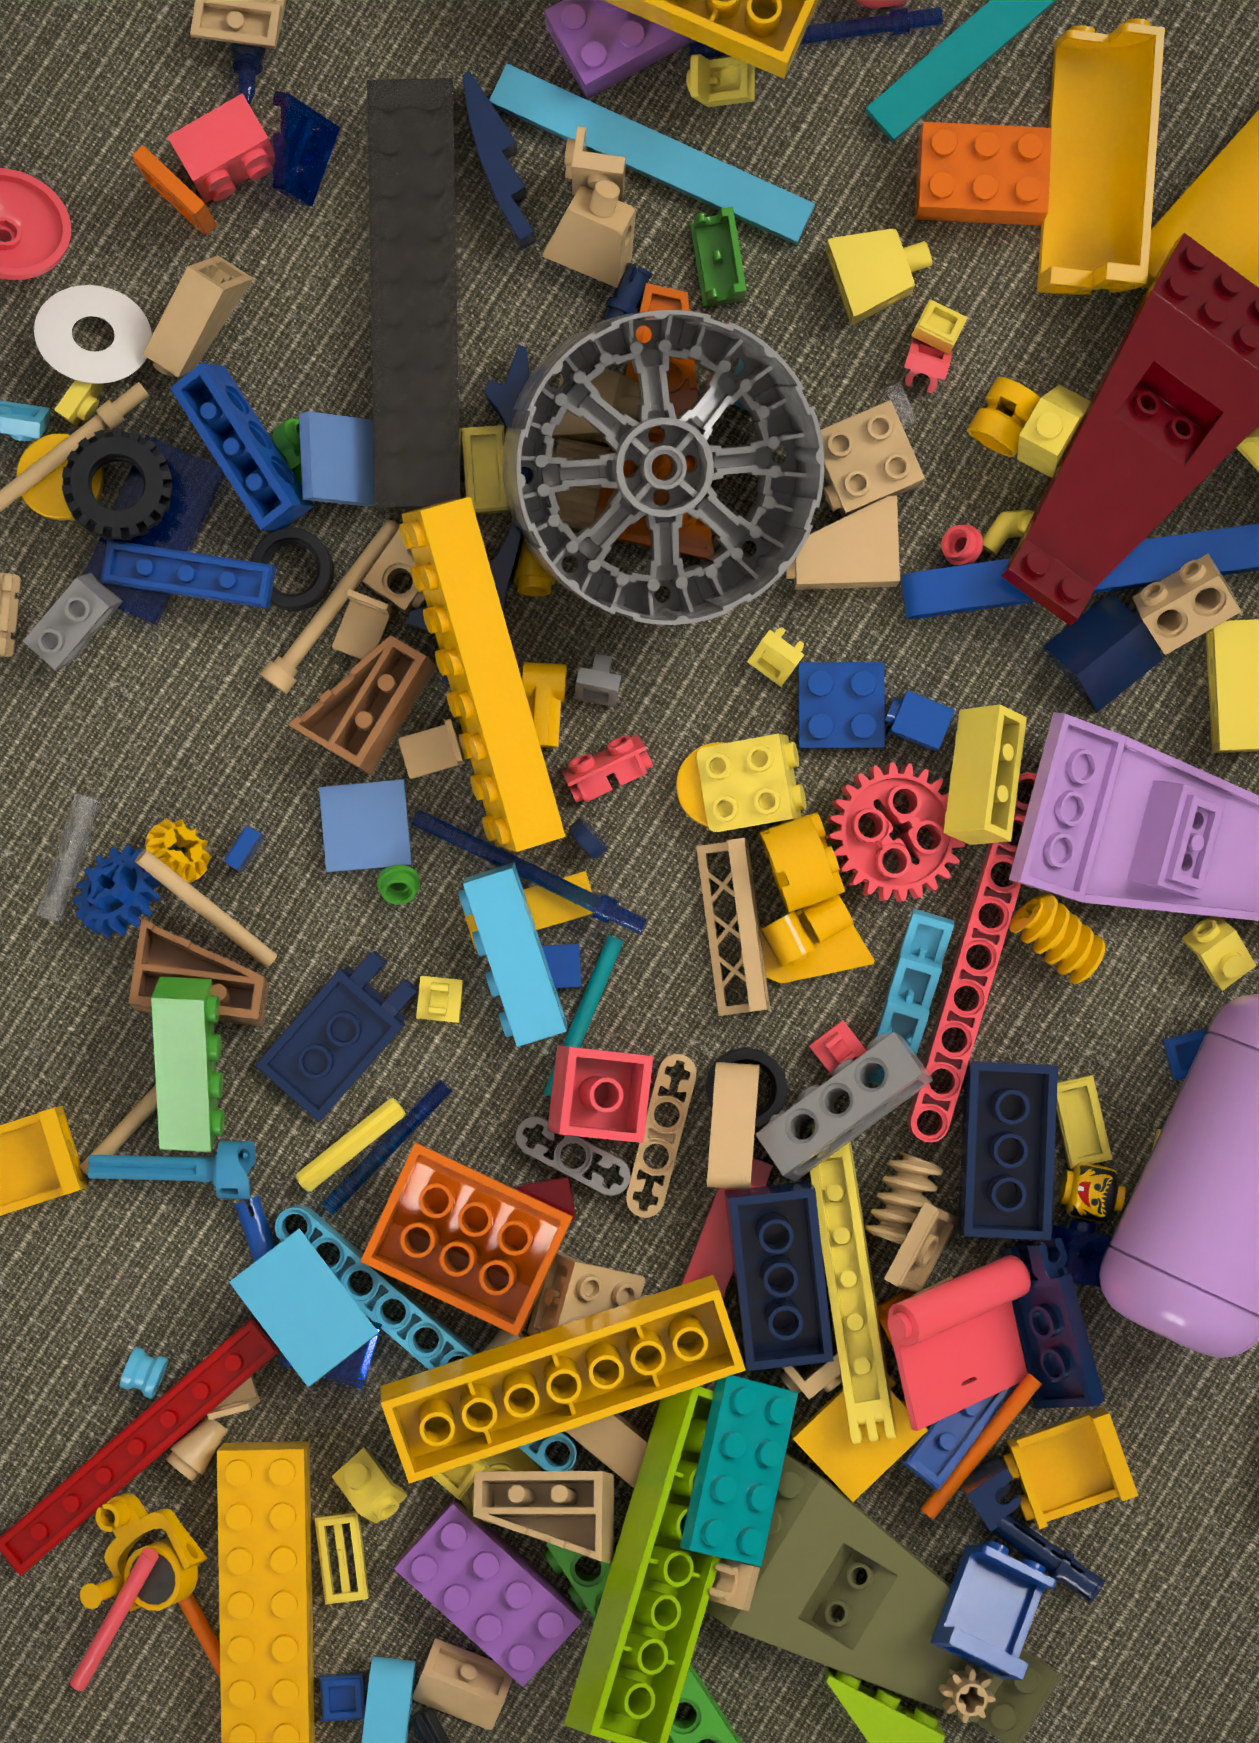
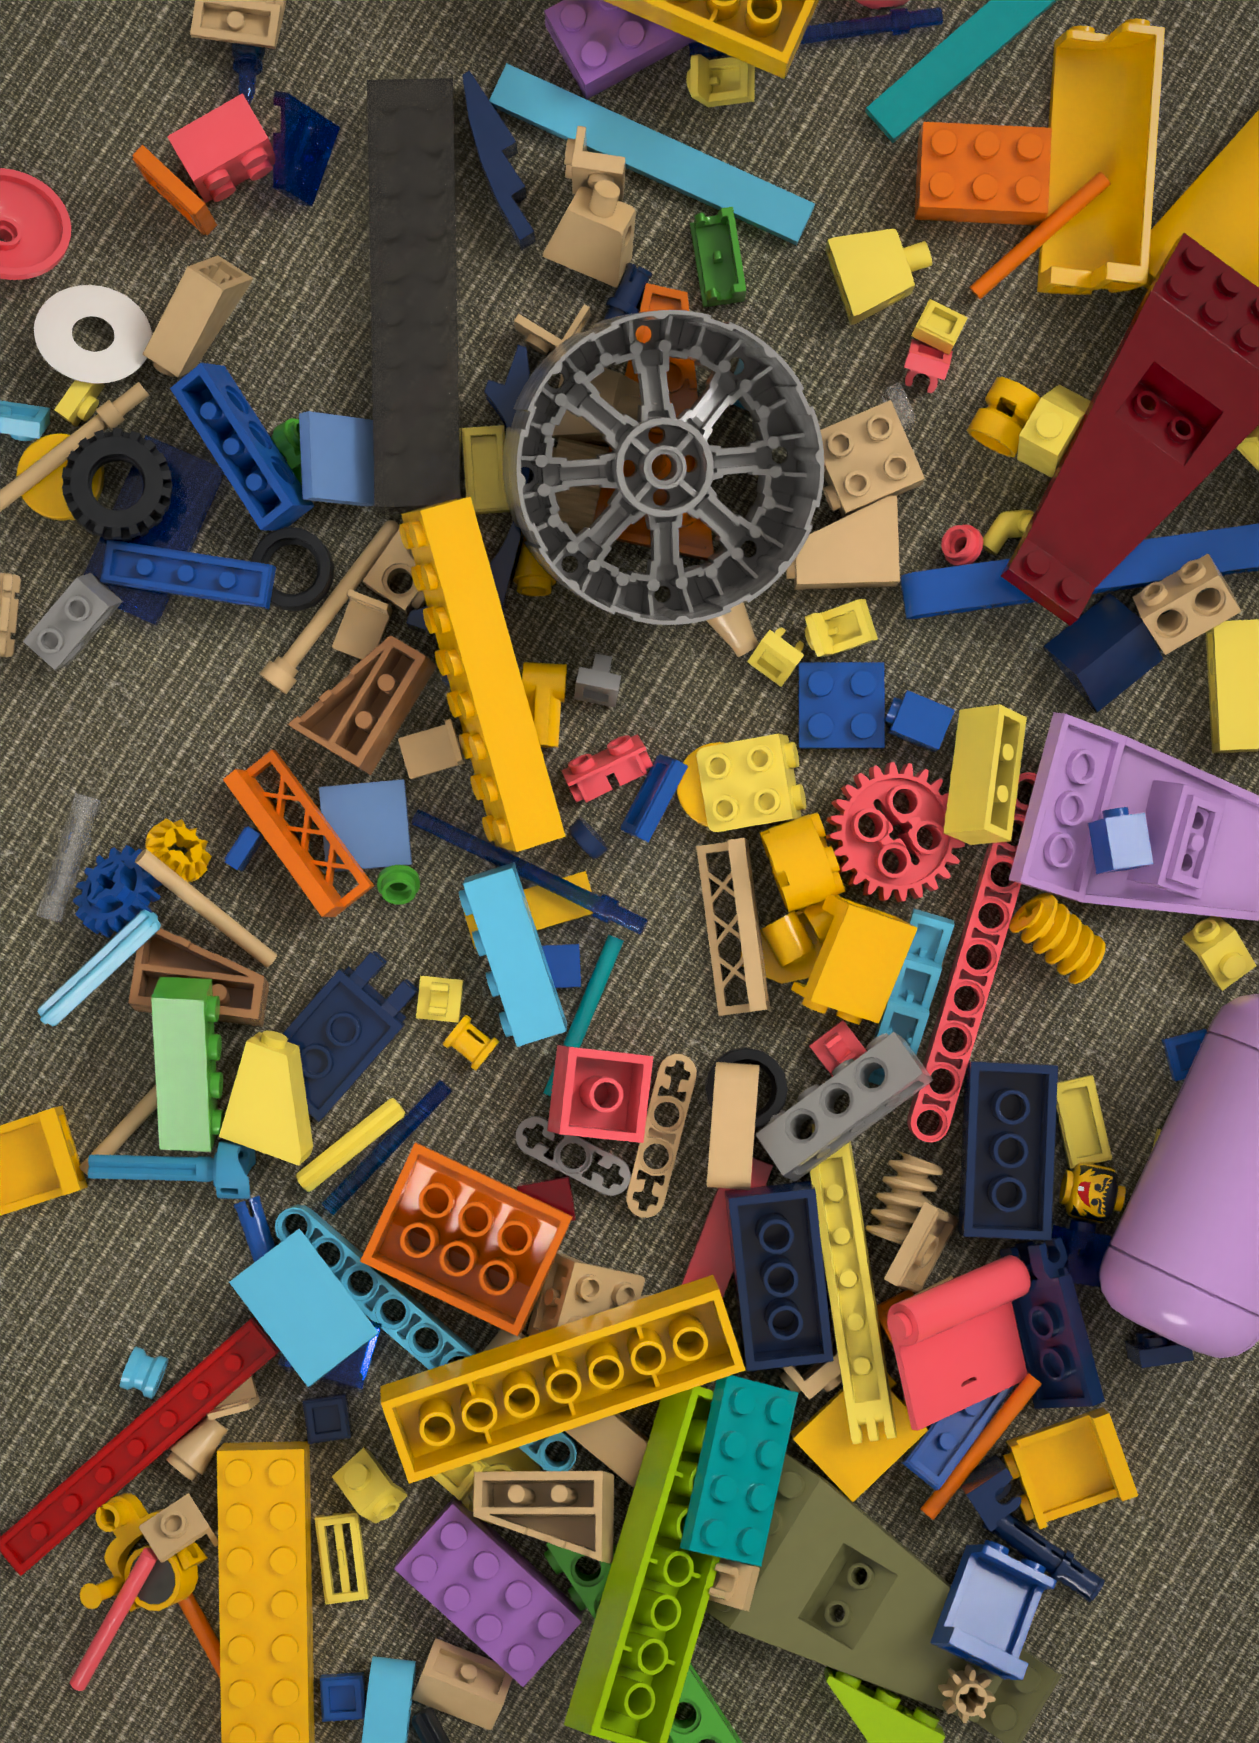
none -> medium azure axle [37,910,161,1026]
none -> tan bracket [139,1493,218,1563]
none -> light yellow slope [219,1030,313,1166]
none -> orange fence [223,749,374,917]
none -> dark blue tile [302,1393,353,1444]
none -> yellow bush [443,1015,500,1071]
none -> tan bracket [514,304,591,355]
none -> blue tile [620,754,688,842]
none -> tan cone [706,602,759,657]
none -> yellow panel [791,894,918,1025]
none -> light yellow bracket [805,599,878,657]
none -> orange bar [969,172,1111,299]
none -> brick [1088,807,1154,874]
none -> dark blue bracket [1125,1330,1194,1368]

